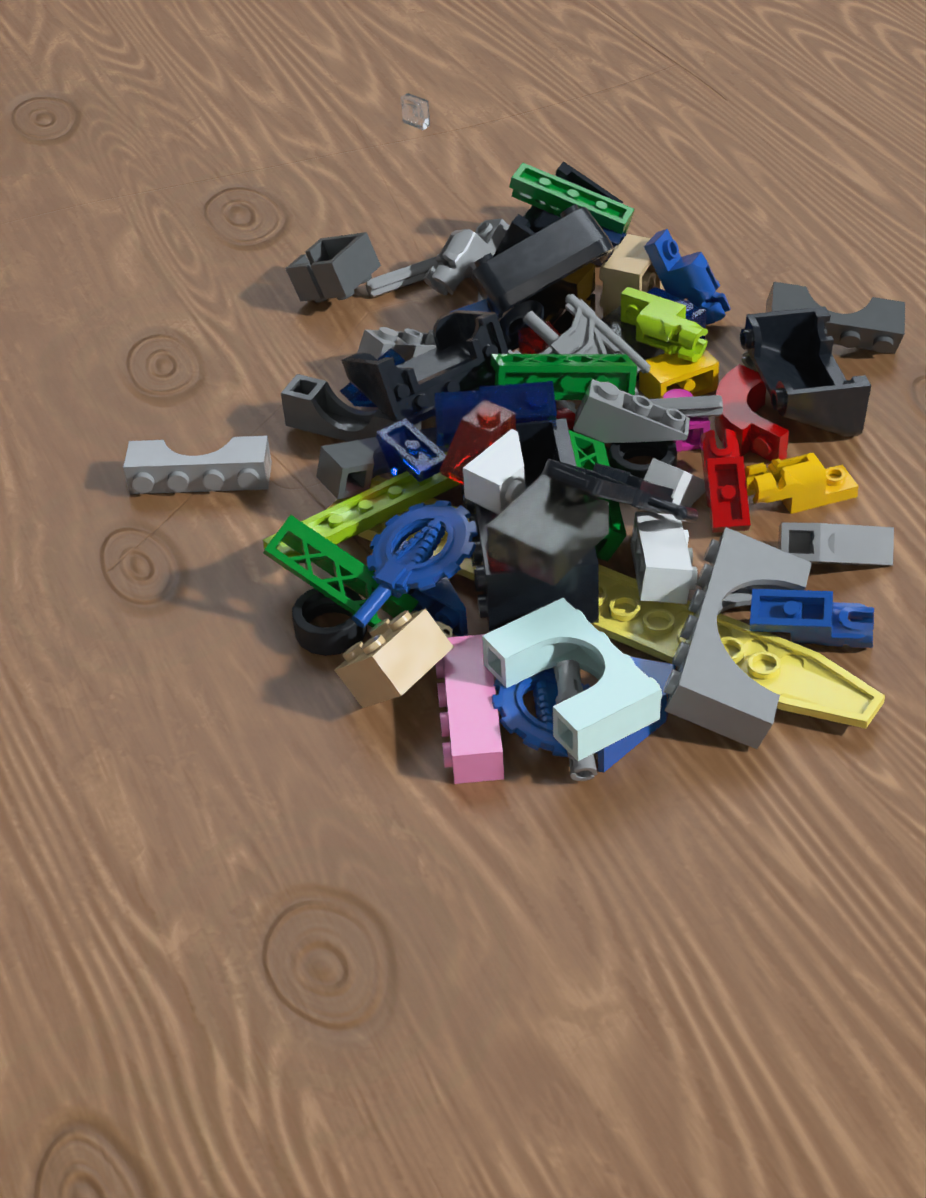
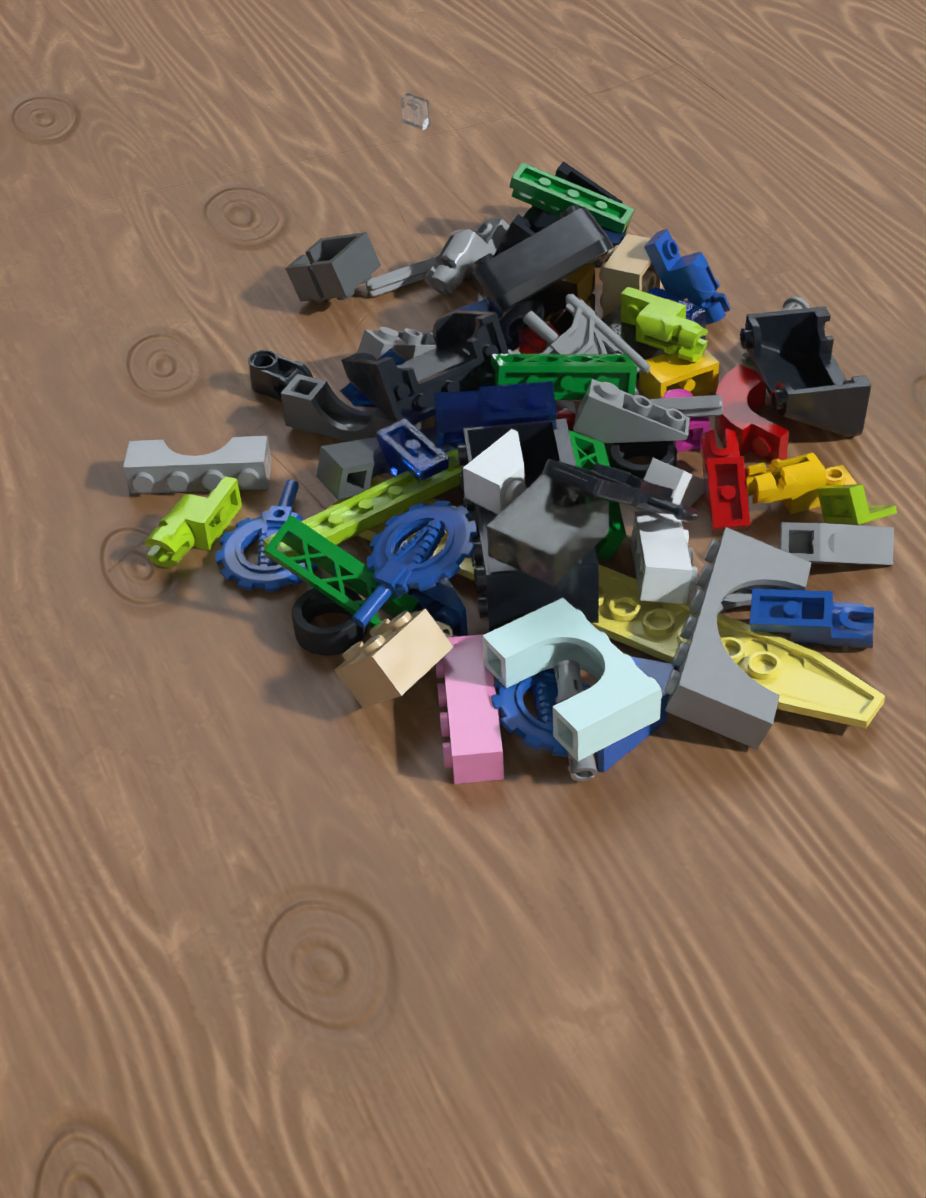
clear red slope [440,400,516,485] -> none
dark grey arch [765,282,905,354] -> none
none -> lime plate [144,476,242,568]
none -> blue bar [216,480,319,592]
none -> black piece [248,350,313,402]
none -> lime panel [817,484,897,525]

